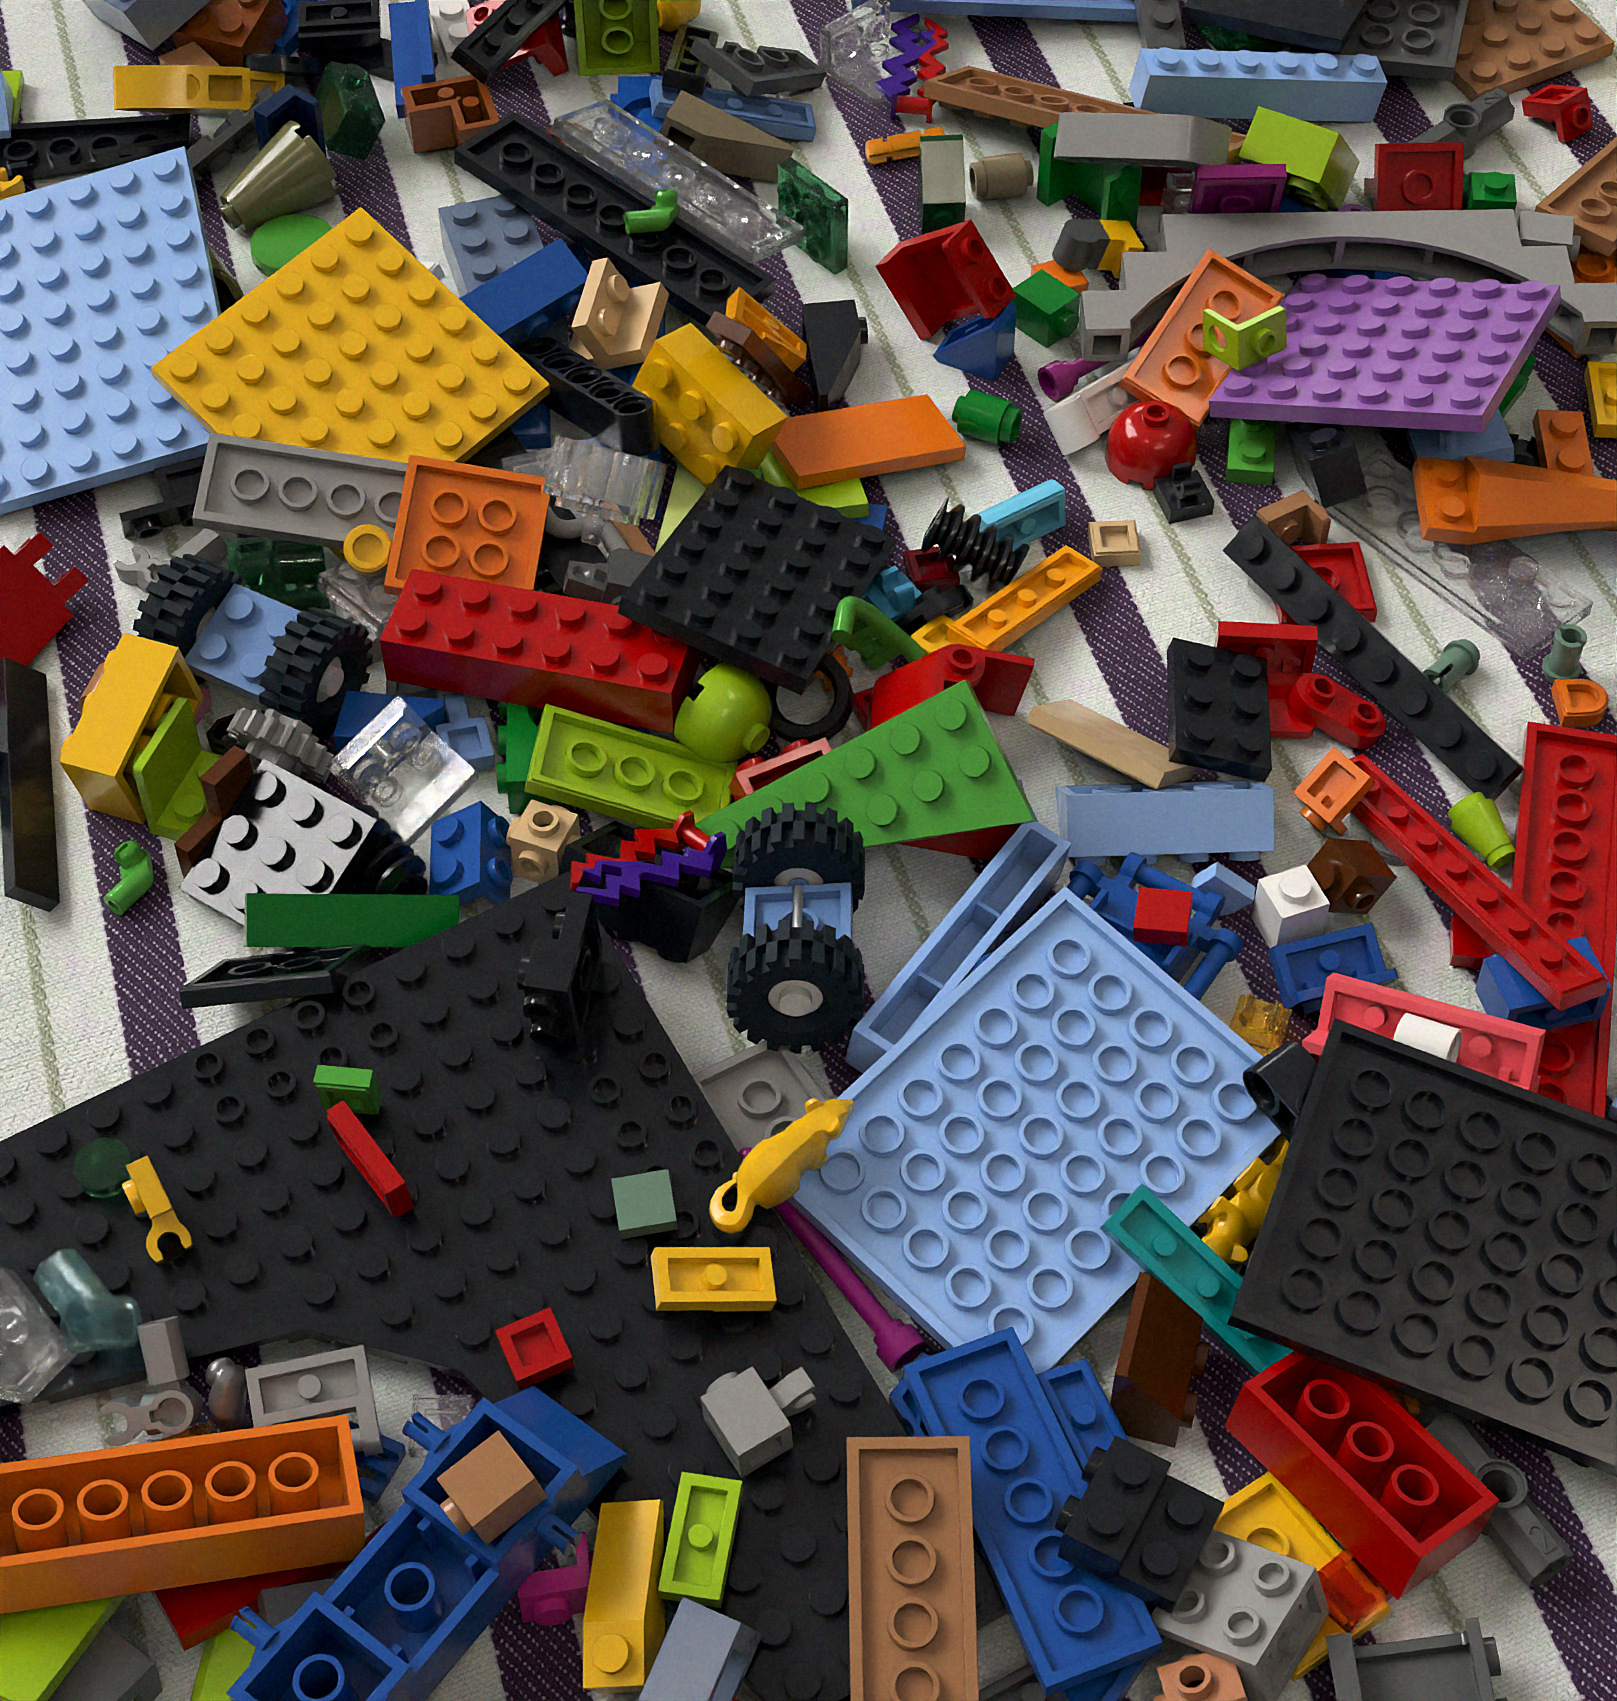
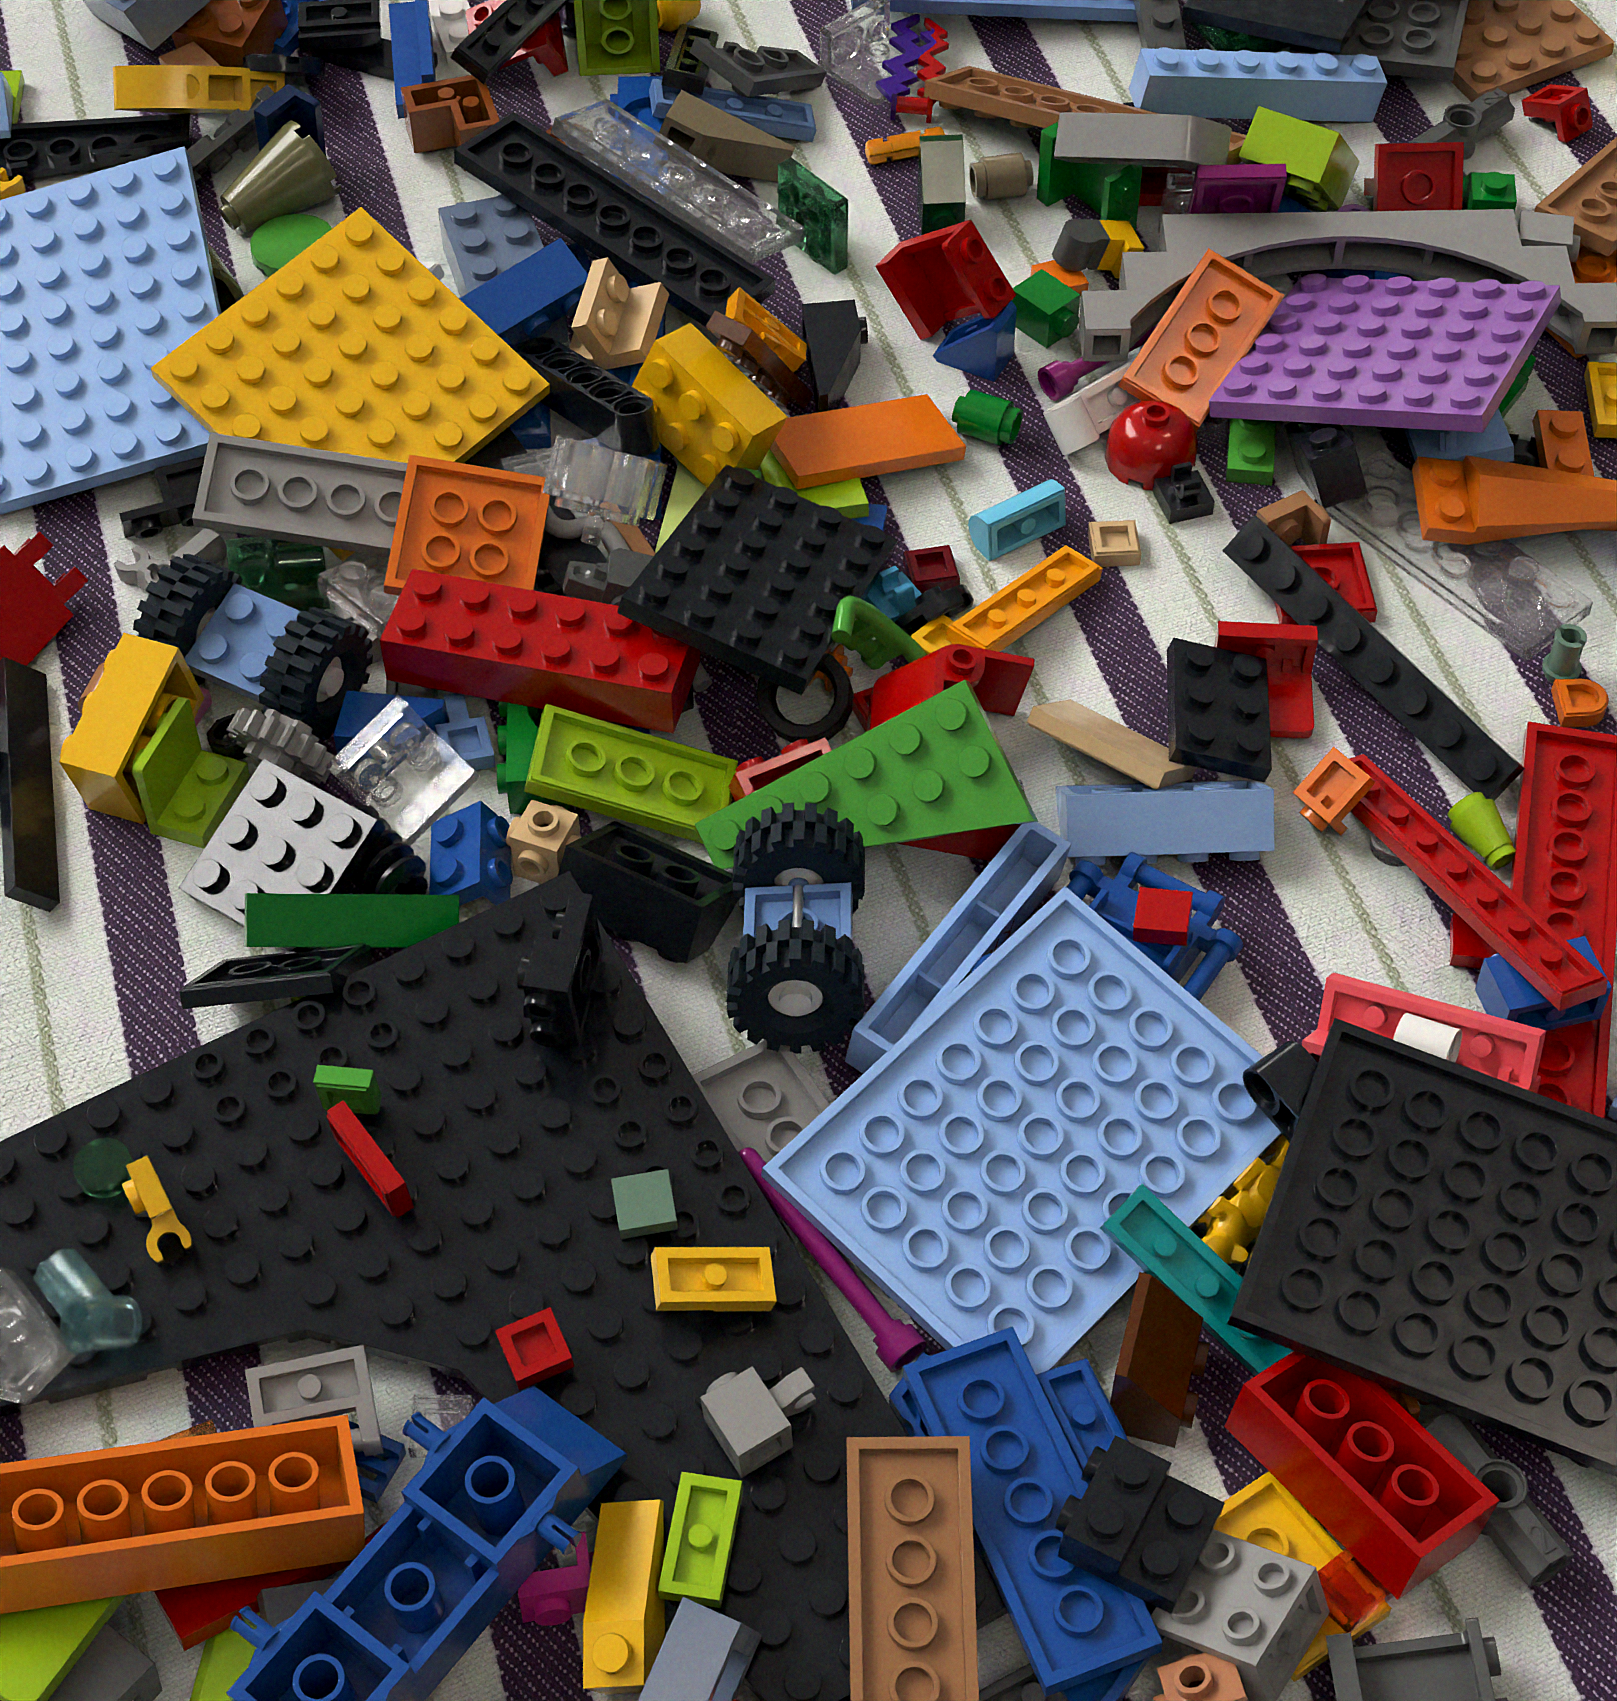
light grey bar [100,1316,203,1446] -> none
bright green arm [103,840,154,916] -> none
reddish brown tile [174,745,253,877] -> none
flat silver arm [205,1357,252,1432] -> none
clear green brick [313,60,386,160] -> none
yellow tile [343,524,392,575] -> none
medium nougat brick [436,1430,547,1546] -> none
piece [570,810,727,907] -> none
bright green arm [624,189,681,234] -> none
lime cylinder [674,662,772,763] -> none
yellow animal [709,1098,854,1234] -> none
black piece [921,497,1030,593] -> none
light blue tile [1192,862,1256,916] -> none
lime bracket [1202,305,1287,371] -> none
clear yellow tile [1229,994,1293,1057] -> none
white brick [1251,864,1330,948] -> none
blue bracket [1267,923,1399,1016] -> none
red plate [1289,673,1386,750] -> none
reddish brown brick [1307,838,1397,914] -> none
sand green pin [1423,639,1480,693] -> none

